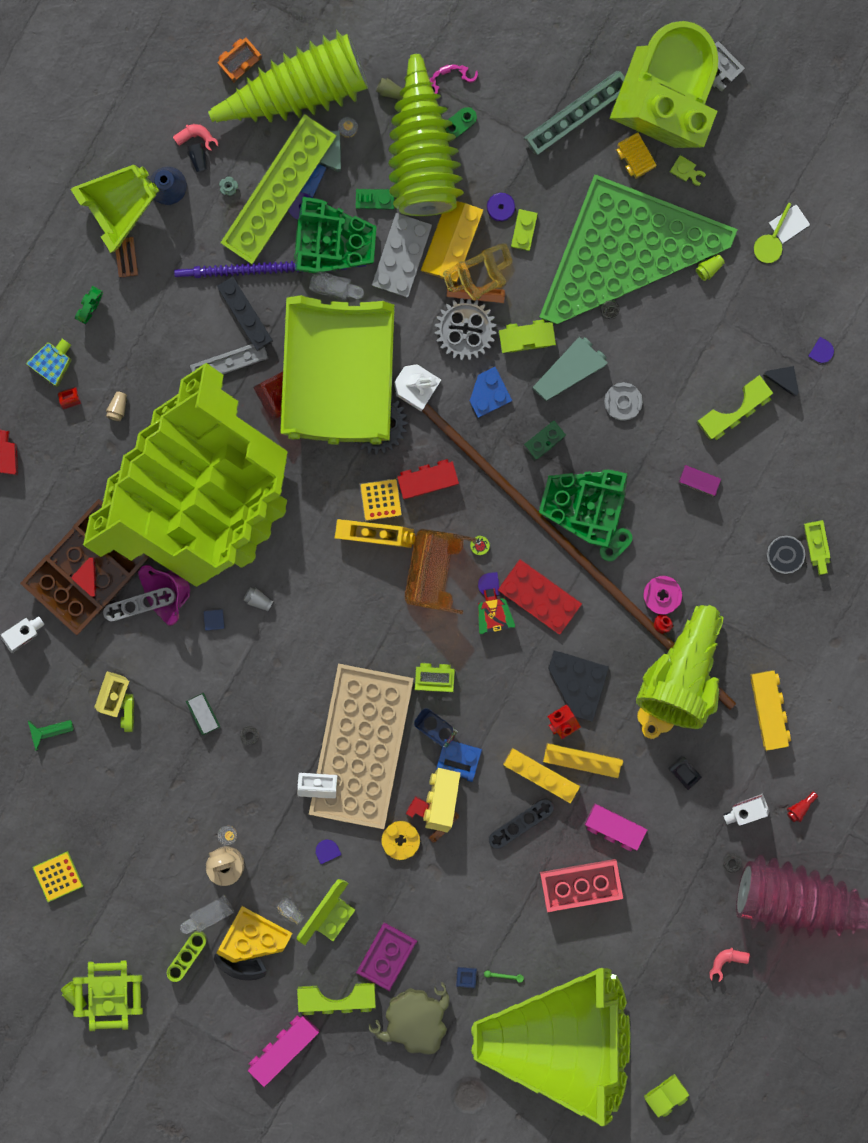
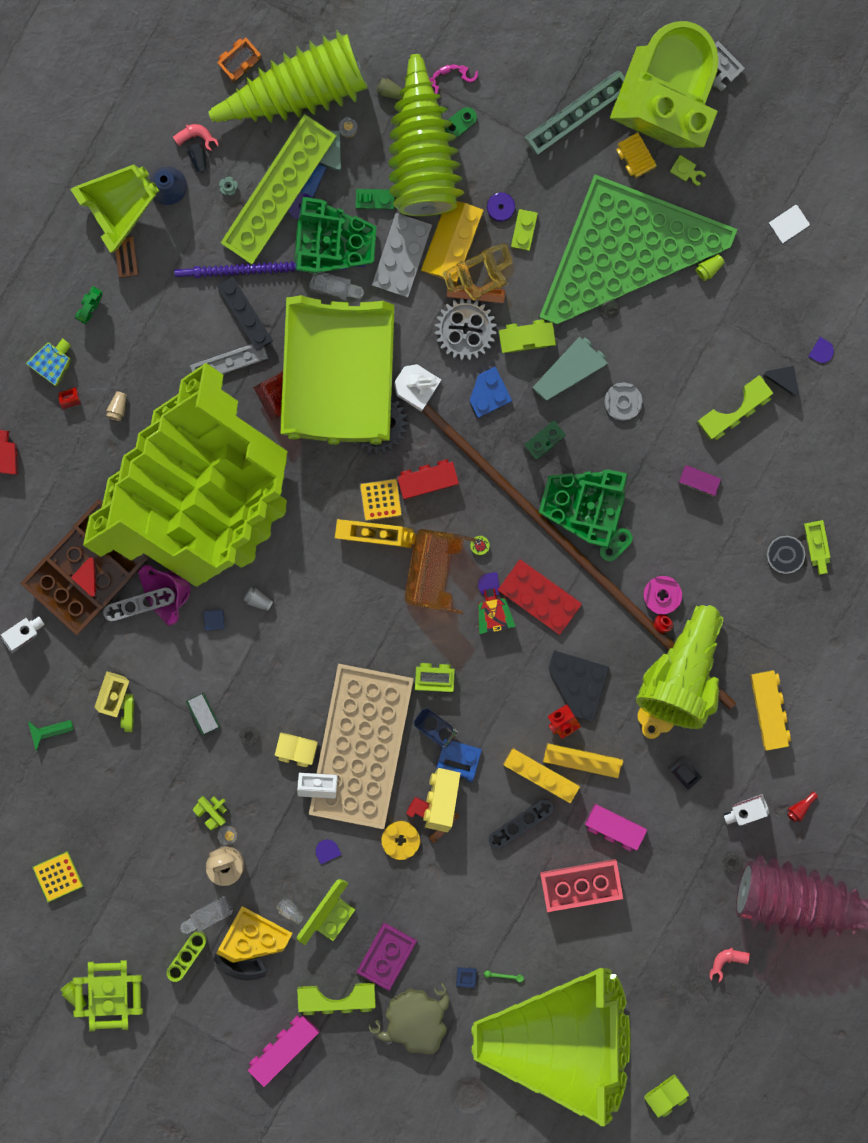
lime piece [754,203,791,263] -> none
none -> lime hips [193,796,226,830]
none -> light yellow brick [275,732,318,767]

